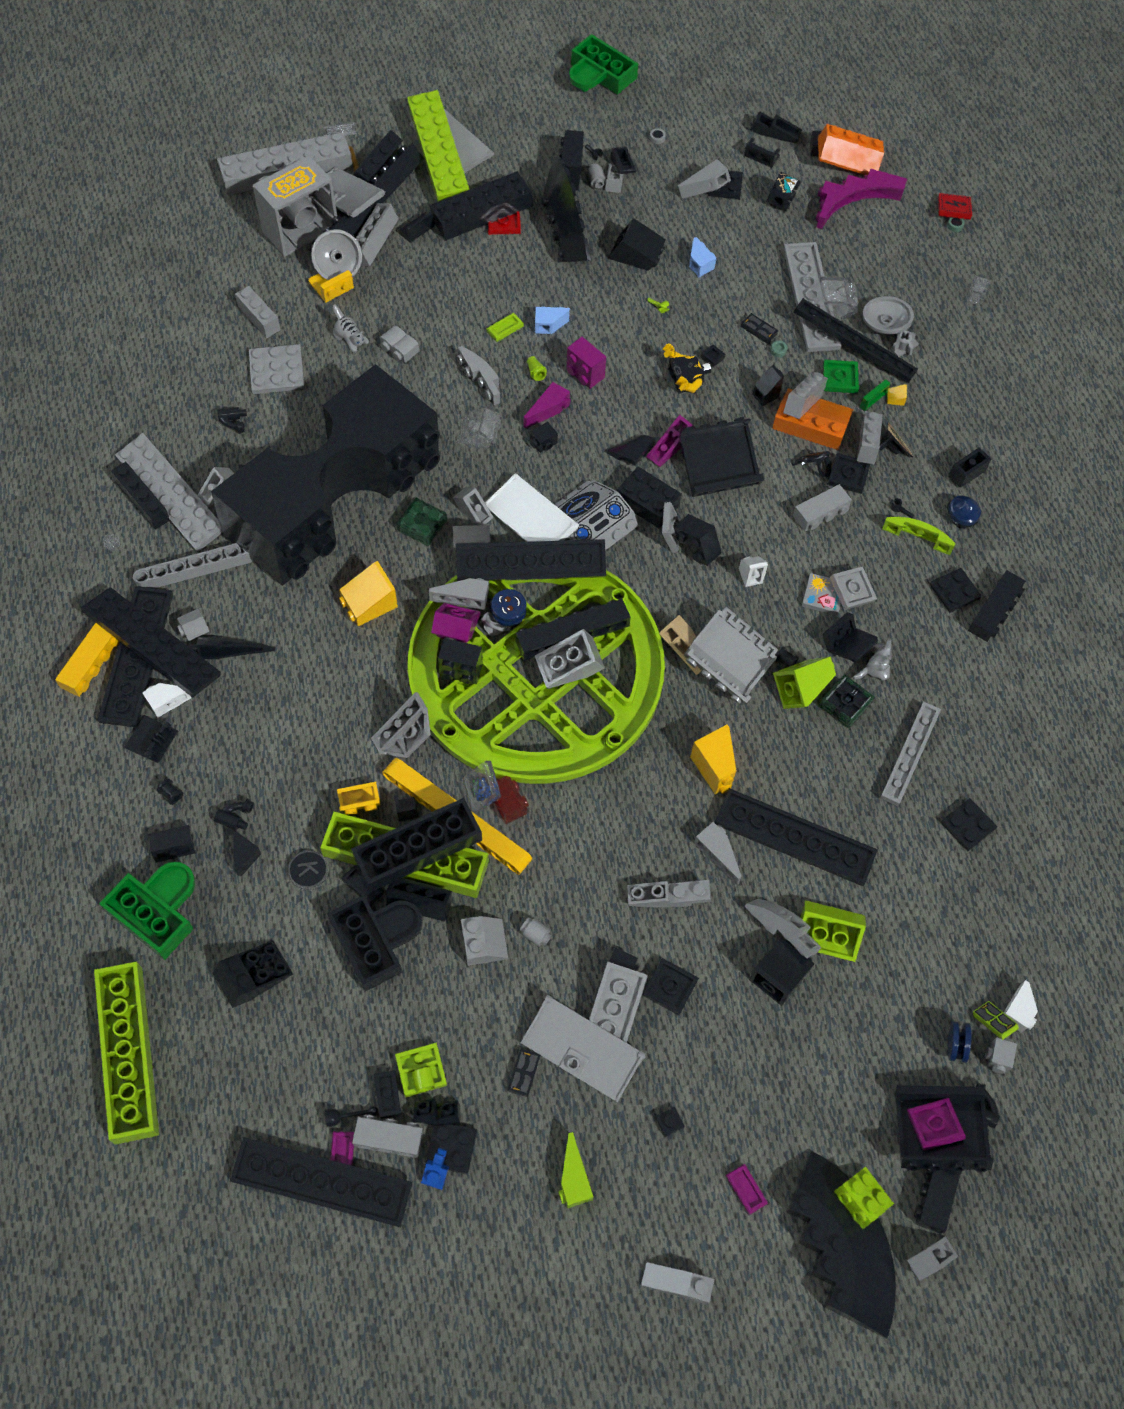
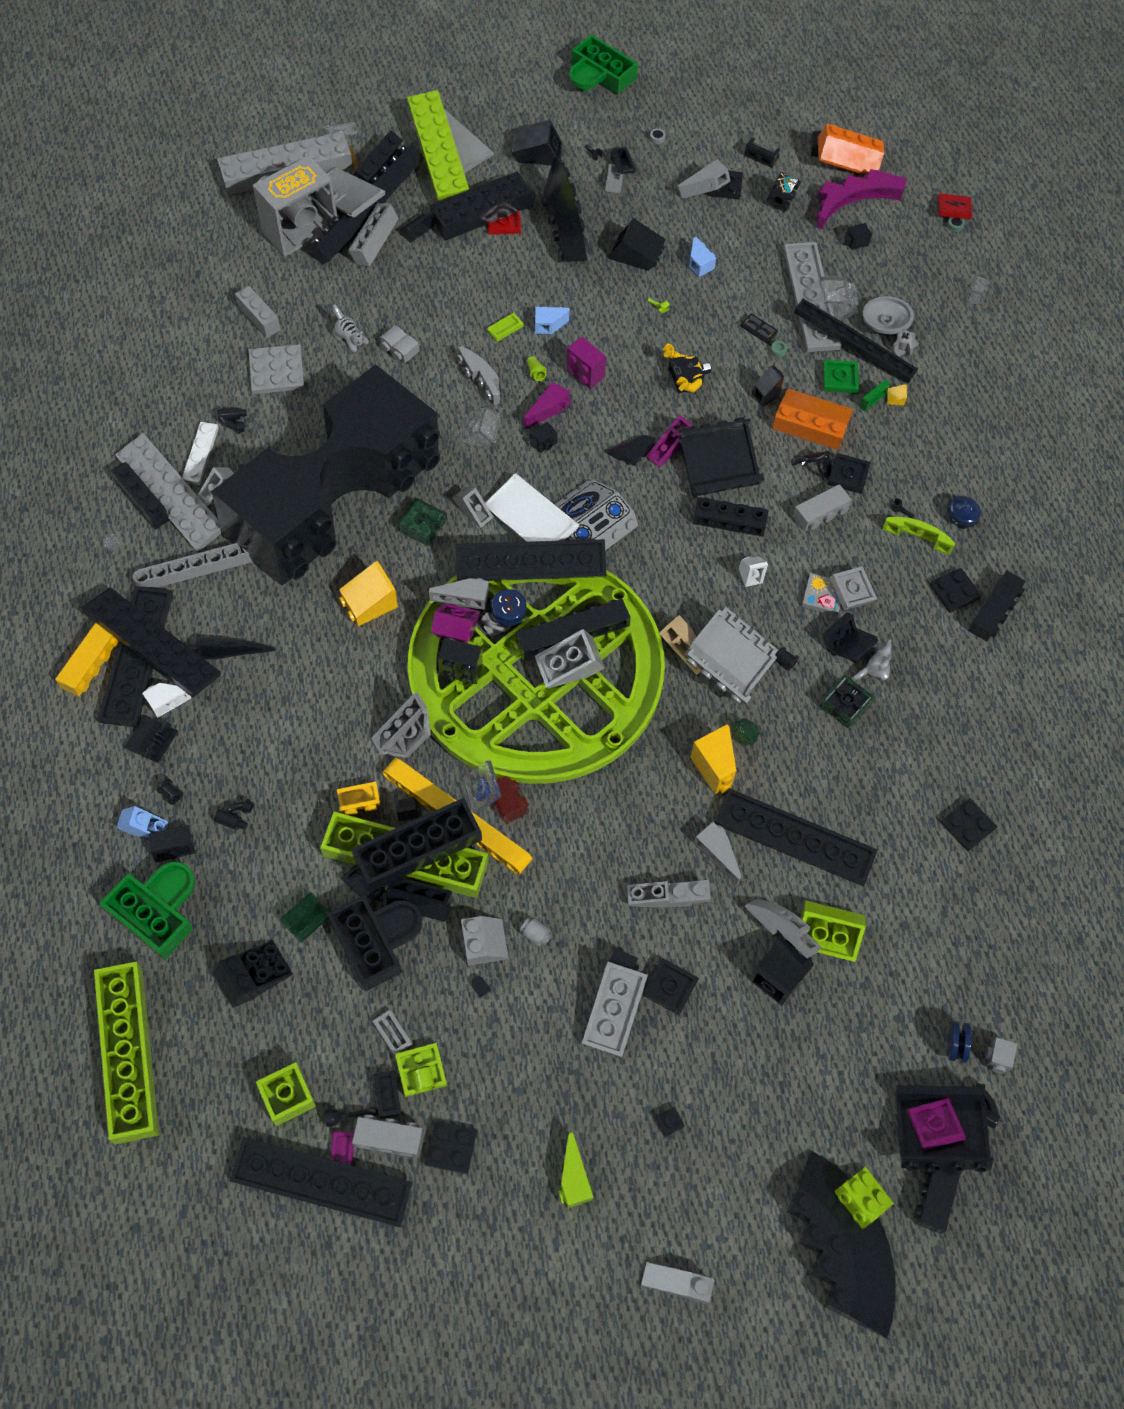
light grey brick [177,609,210,641] -> none
black slope [233,831,261,876] -> none
black tile [288,850,329,891] -> none
yellow bracket [309,270,354,303] -> none
light grey dish [311,229,362,280] -> none
black slope [413,1098,460,1124] -> none
blue plate [421,1148,449,1190] -> none
black brick [453,524,490,549] -> none
tile [508,1049,541,1097] -> none
light grey door [521,995,646,1102] -> none
black brick [559,130,584,191] -> none
light grey brick [587,164,606,189] -> none
black brick [617,466,682,529] -> none
light grey tile [662,502,680,553] -> none
black brick [674,514,722,566] -> none
black plate [701,344,725,367] -> none
magenta tile [726,1164,768,1215] -> none
black slope [750,111,803,142] -> none
lime slope [773,656,836,709] -> none
light grey brick [783,372,828,419] -> none
light grey brick [857,411,883,464] -> none
black shield [879,422,913,457] -> none
light grey plate [880,701,941,806] -> none
light grey slope [907,1236,958,1281] -> none
black brick [948,447,991,488] -> none
tile [973,1001,1019,1040] -> none
white slope [1003,980,1038,1033] -> none
none -> light blue slope [116,806,168,838]
none -> white plate [182,422,219,486]
none -> lime brick [256,1062,316,1126]
none -> clear green bracket [280,892,330,943]
none -> light grey tile [372,1009,413,1057]
none -> black piece [472,976,491,998]
none -> black slope [512,120,563,166]
none -> black brick [693,497,769,537]
none -> clear green head [730,718,760,746]
none -> black brick [844,223,872,250]

